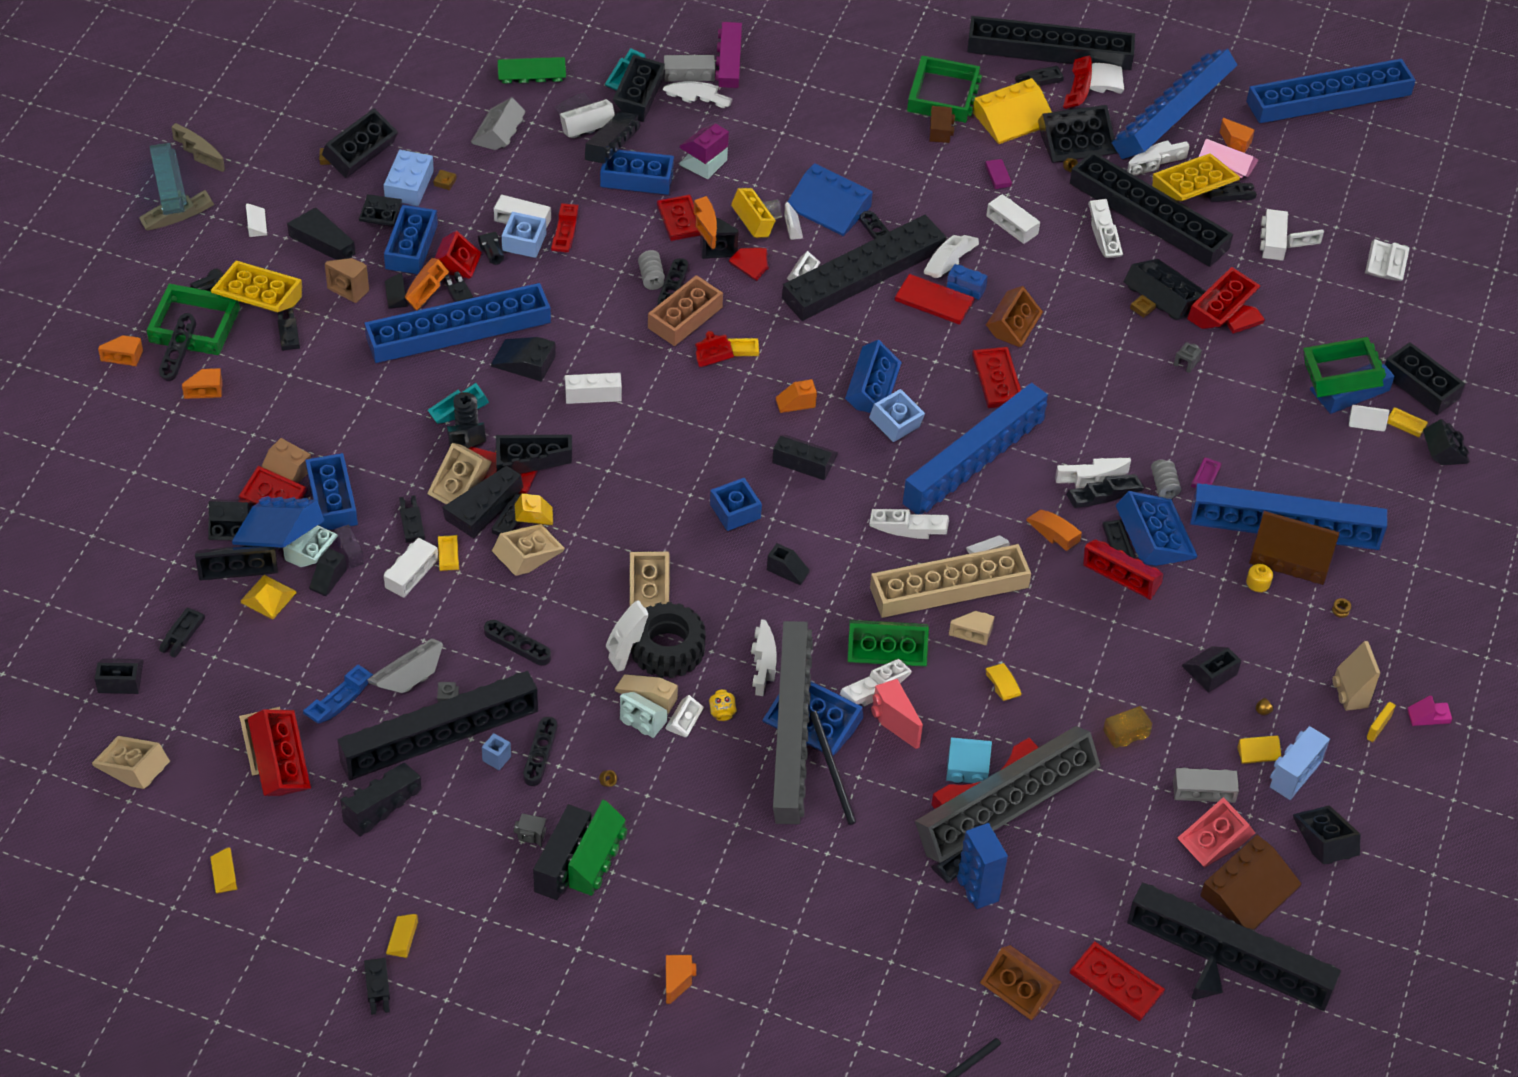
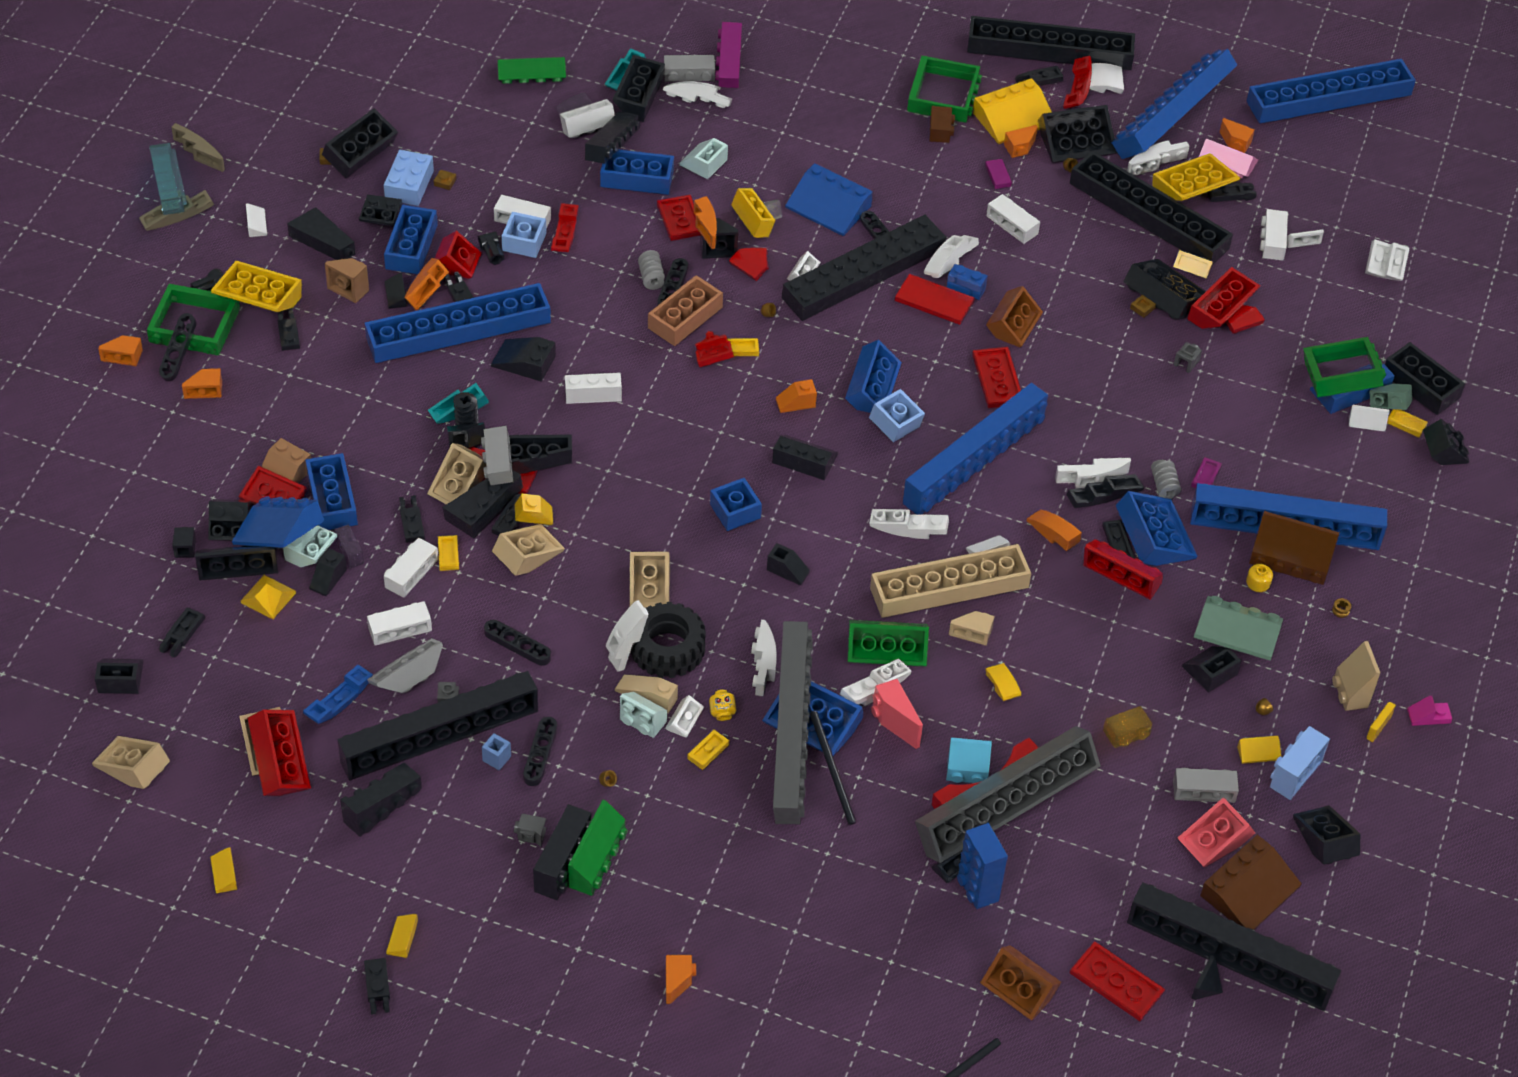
light grey slope [471,97,526,150] -> none
magenta slope [680,123,729,164] -> none
white slope [784,202,803,240] -> none
white slope [1089,199,1123,258] -> none
none -> black brick [172,527,196,558]
none -> white brick [367,601,432,646]
none -> light grey brick [481,426,513,485]
none -> yellow plate [687,730,729,770]
none -> pearl gold hinge [761,303,776,317]
none -> orange slope [1004,125,1038,158]
none -> yellow tile [1173,250,1213,279]
none -> sand green slope [1194,596,1284,661]
none -> sand green slope [1370,384,1412,410]

